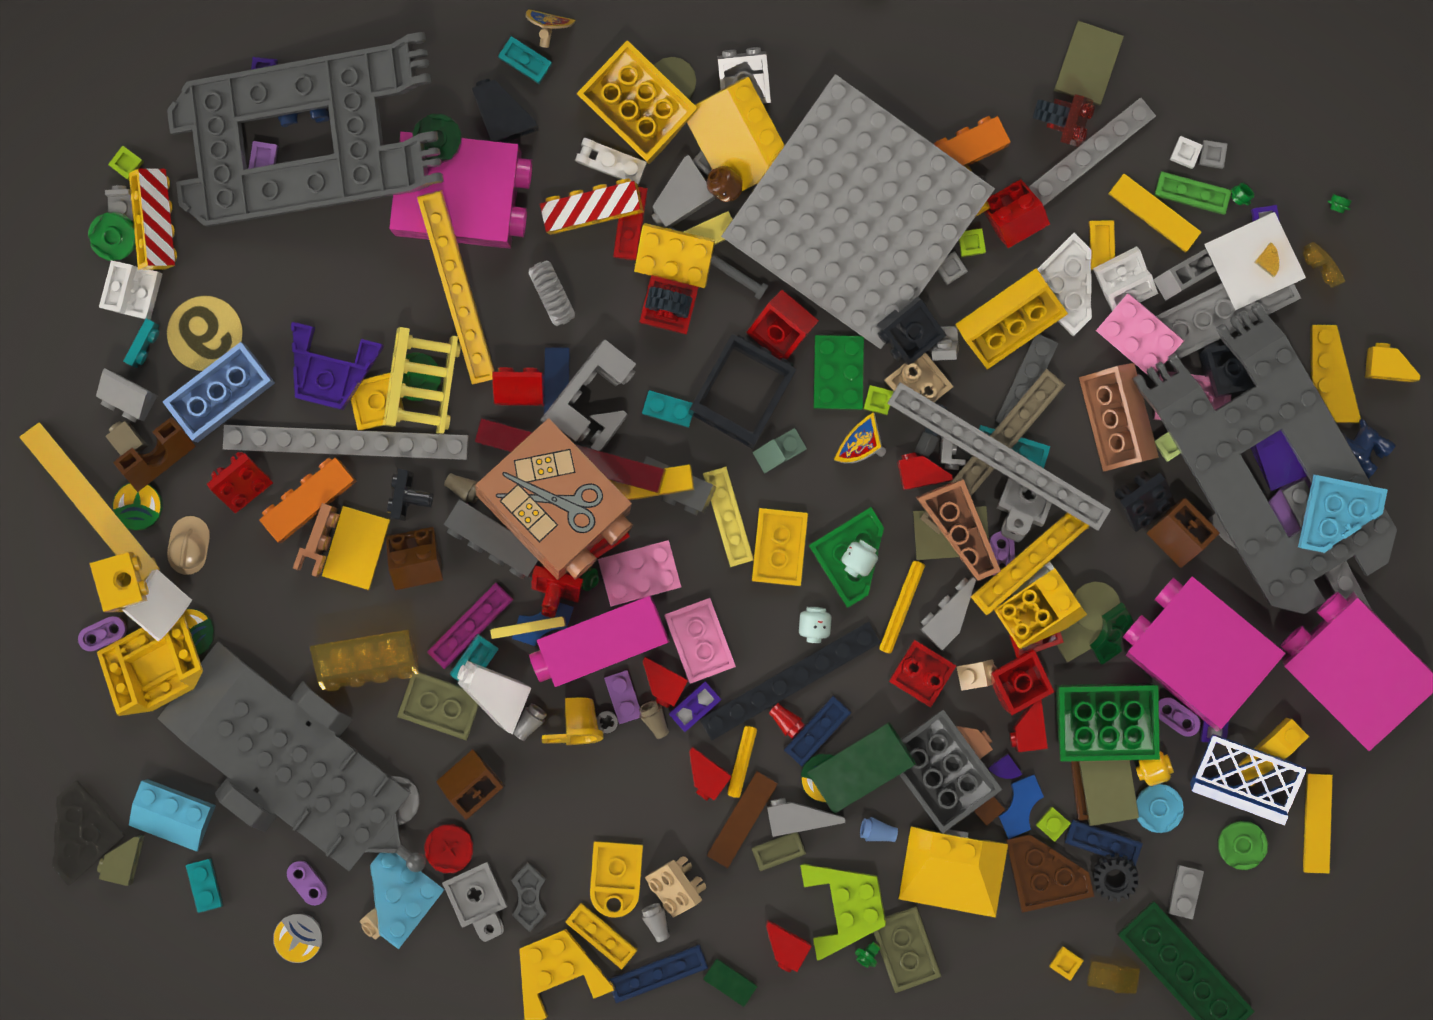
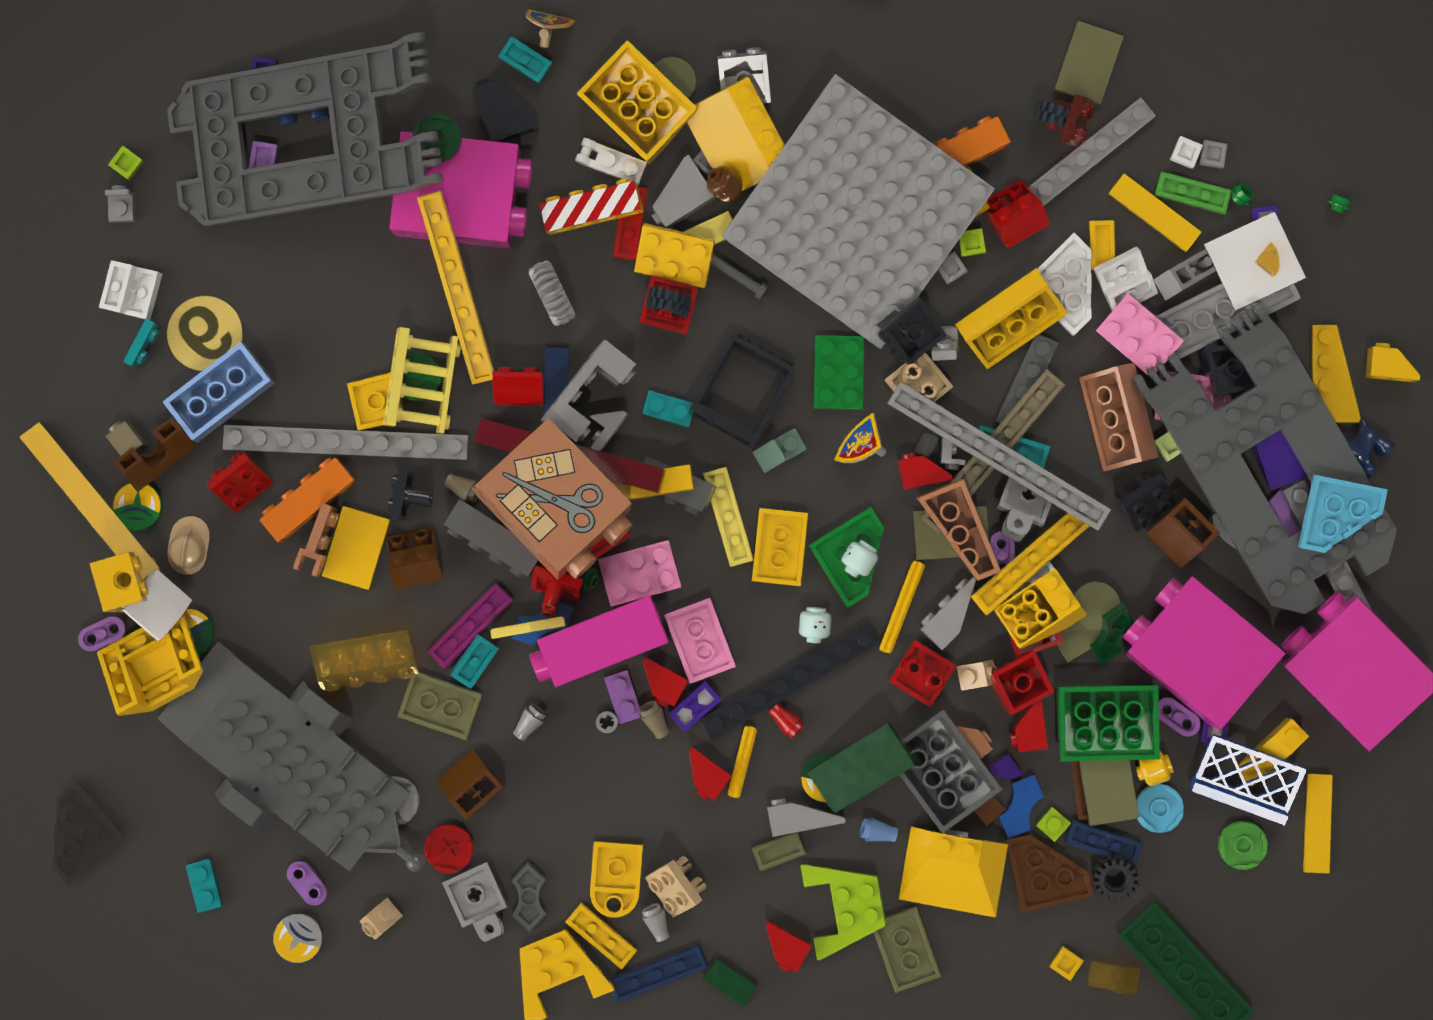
green tile [88,212,136,261] -> none
light grey slope [96,368,158,422] -> none
olive slope [97,835,145,886] -> none
brick [129,169,177,270] -> none
medium azure slope [129,779,216,852] -> none
dark purple wing [291,322,384,410] -> none
medium azure plate [370,853,444,949] -> none
white slope [457,661,531,734] -> none
yellow container [542,698,604,745] -> none
reddish brown tile [707,771,778,868] -> none
red slope [746,290,819,360] -> none
dark blue tile [784,696,852,766] -> none
green plate [855,942,881,968] -> none
lime tile [863,385,894,416] -> none
light grey plate [1167,865,1204,919] -> none
clear yellow slope [1303,242,1345,288] -> none

